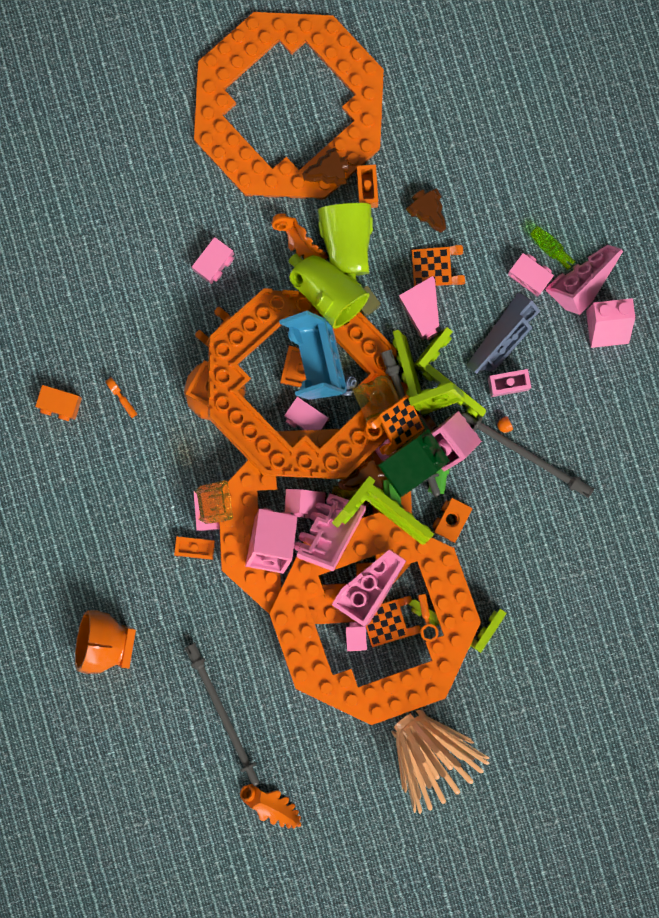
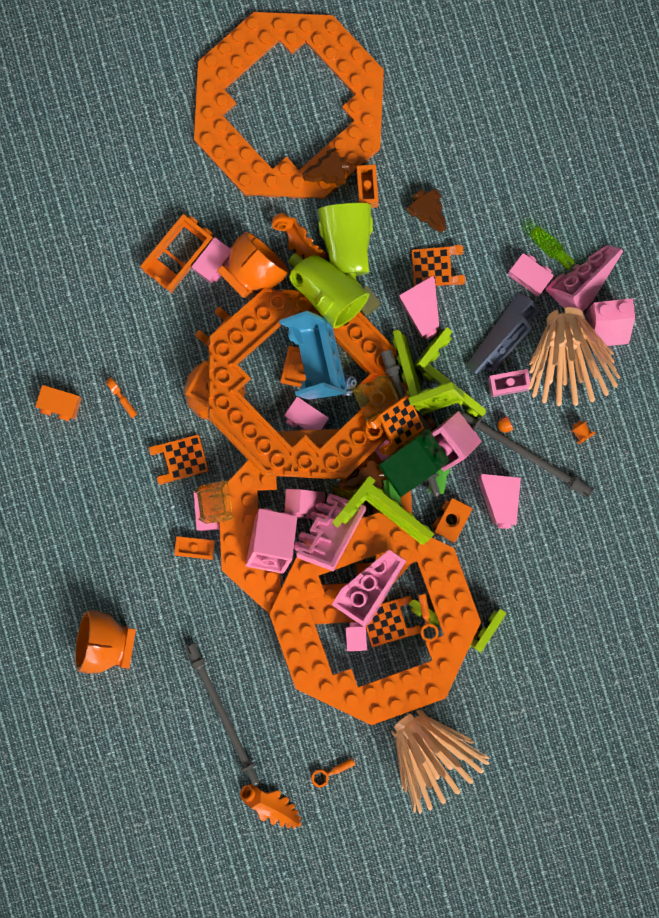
none -> orange door [140,214,213,294]
none -> orange flag [149,435,209,485]
none -> orange plate [217,231,289,299]
none -> orange piece [311,758,356,787]
none -> bright pink slope [478,474,521,529]
none -> light nougat plant [529,307,620,406]
none -> orange brick [571,420,596,444]

